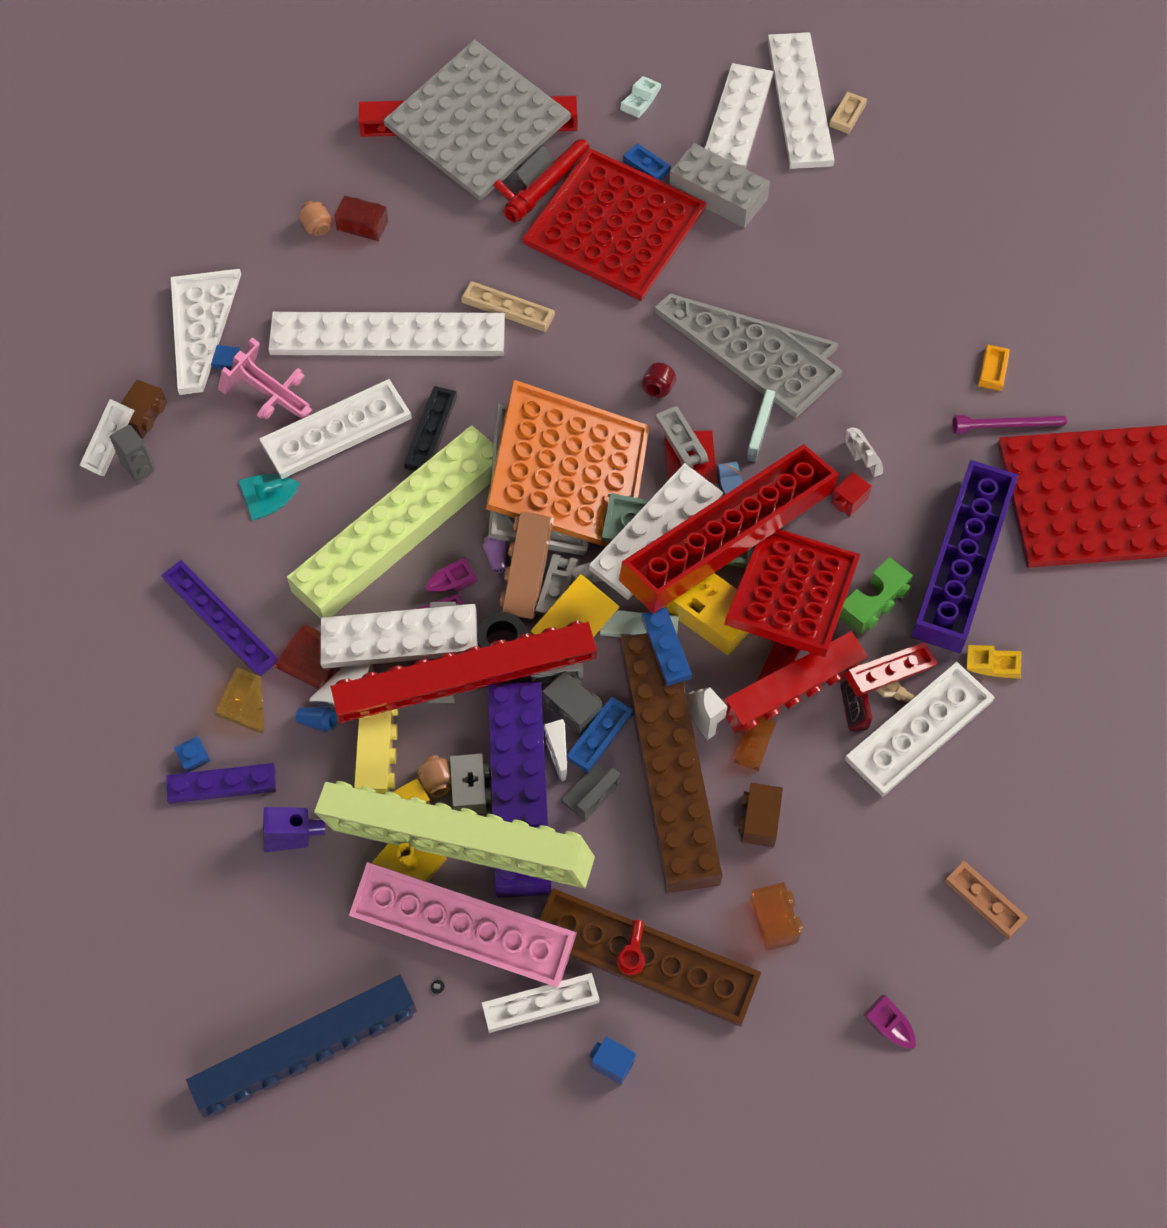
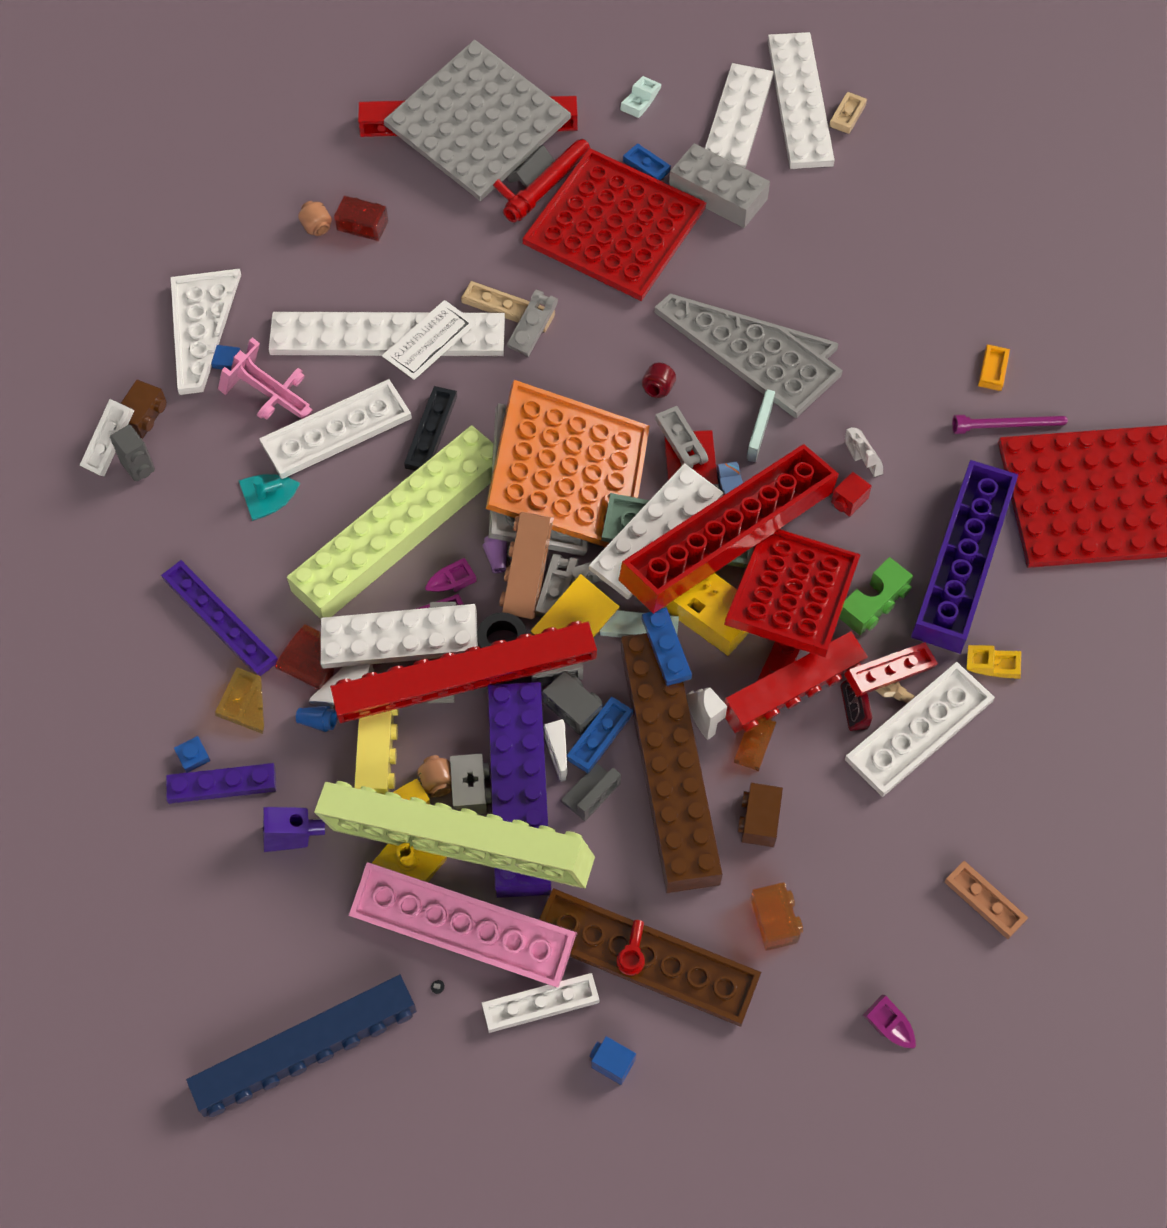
none -> white sticker [382,300,477,380]
none -> light grey plate [507,289,558,357]

